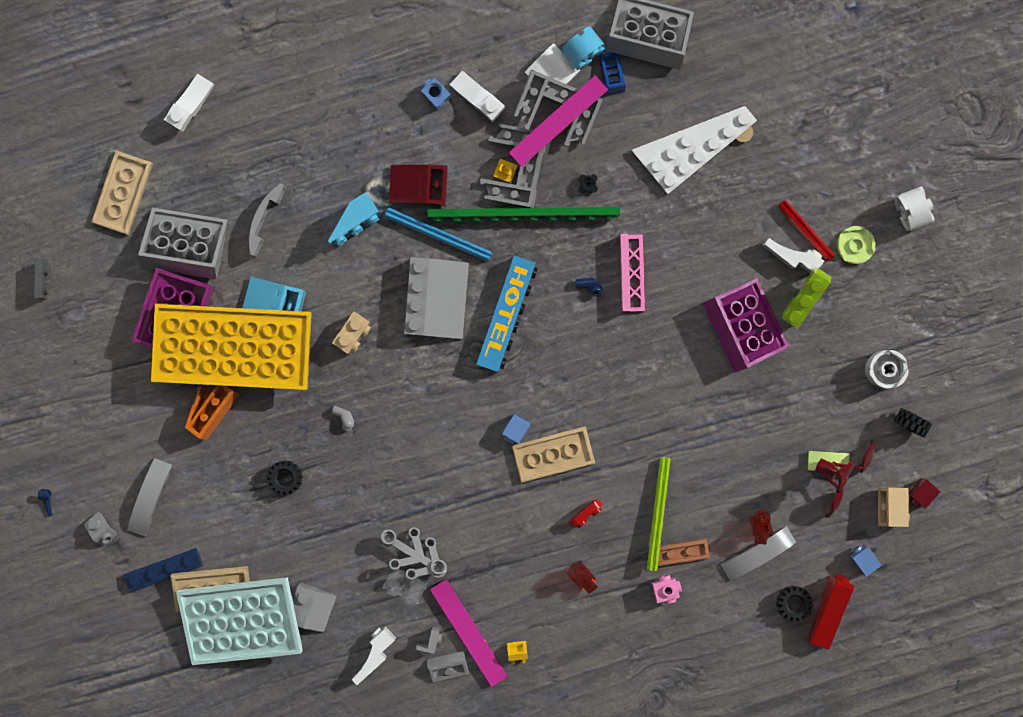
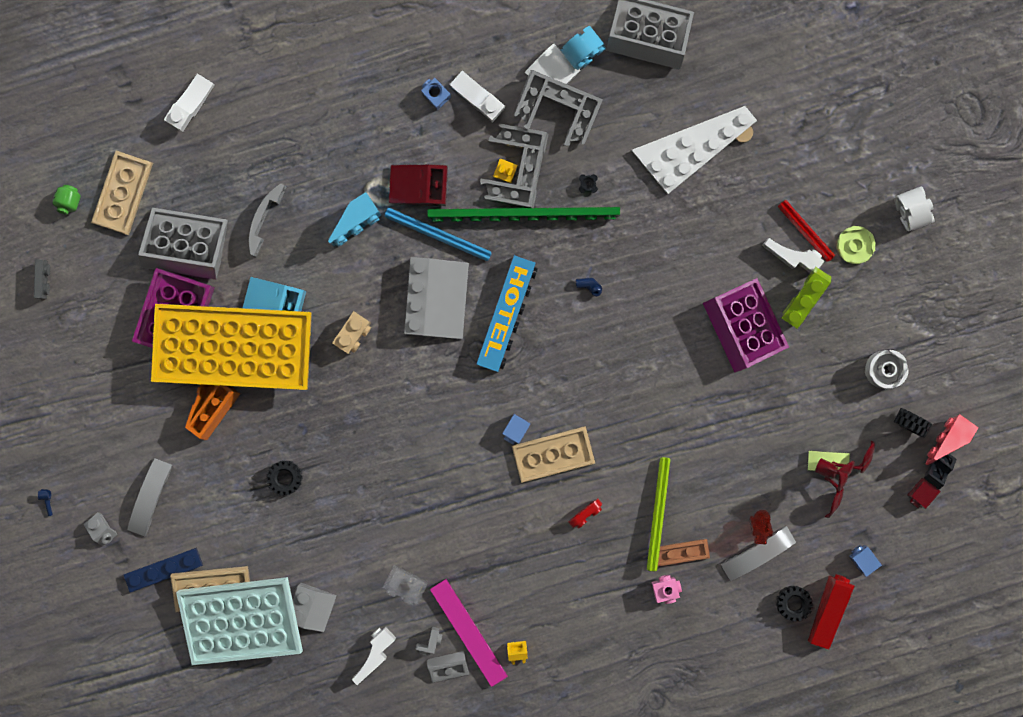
light grey arm [331,406,354,431] -> none
light grey plant [380,527,447,582] -> none
dark pink tile [509,75,608,167] -> none
clear red hips [566,560,598,594] -> none
blue slope [599,52,626,95] -> none
bright pink fence [619,234,645,312] -> none
tan brick [878,488,910,527] -> none
none -> bright green head [52,185,81,215]
none -> black slope [924,454,957,490]
none -> coral slope [925,414,978,465]

